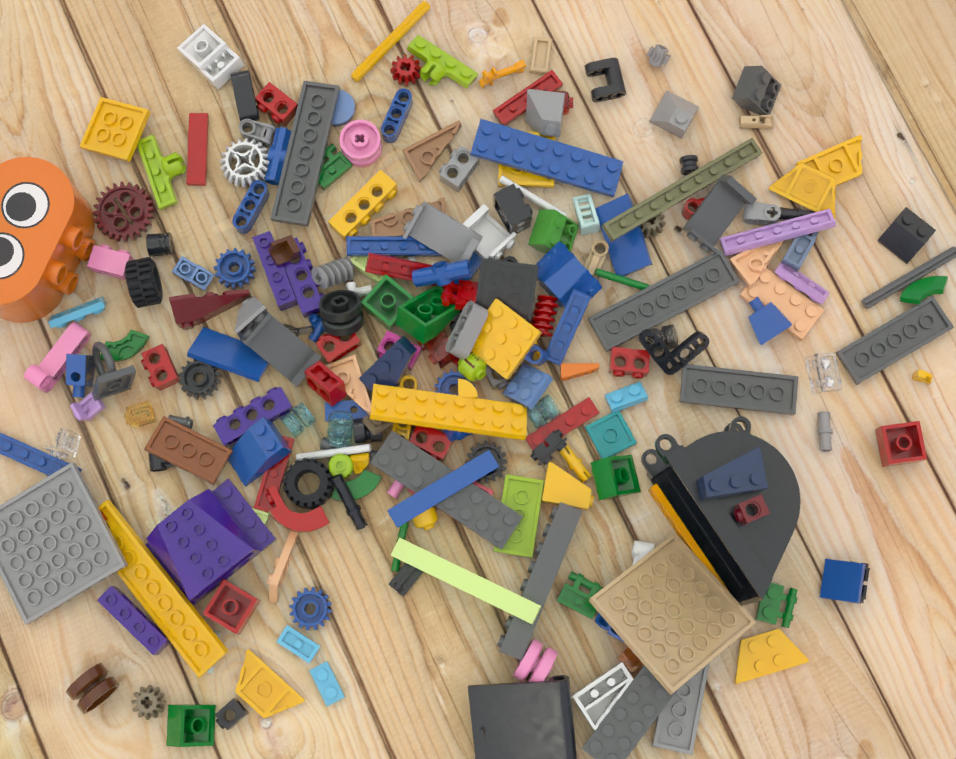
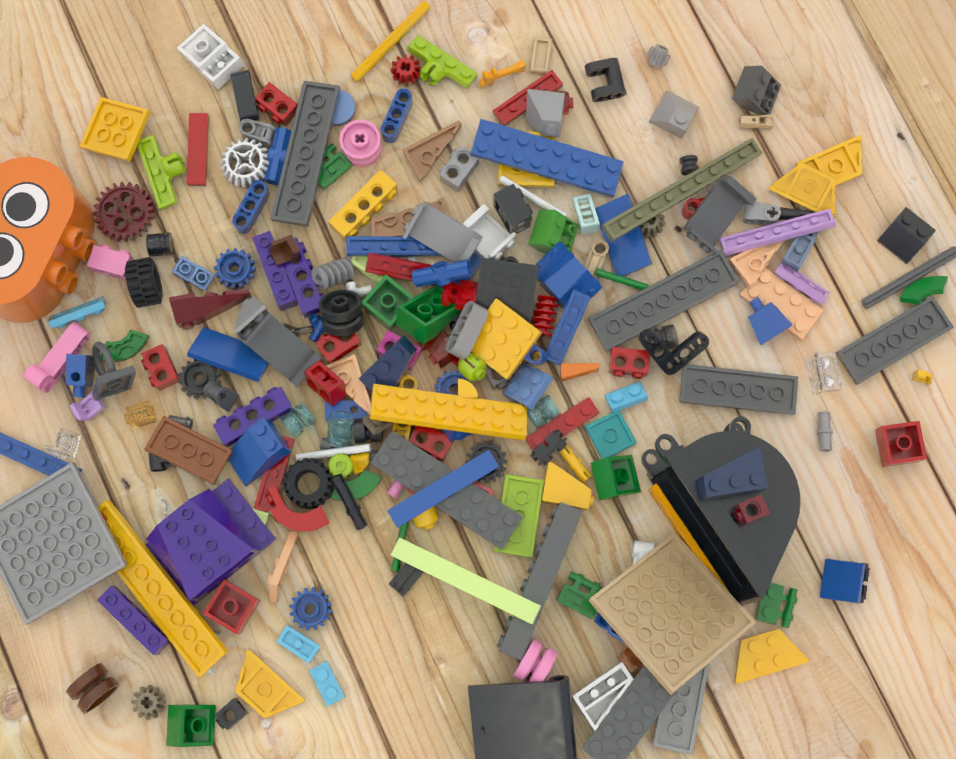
none -> dark grey piece [204,380,239,412]

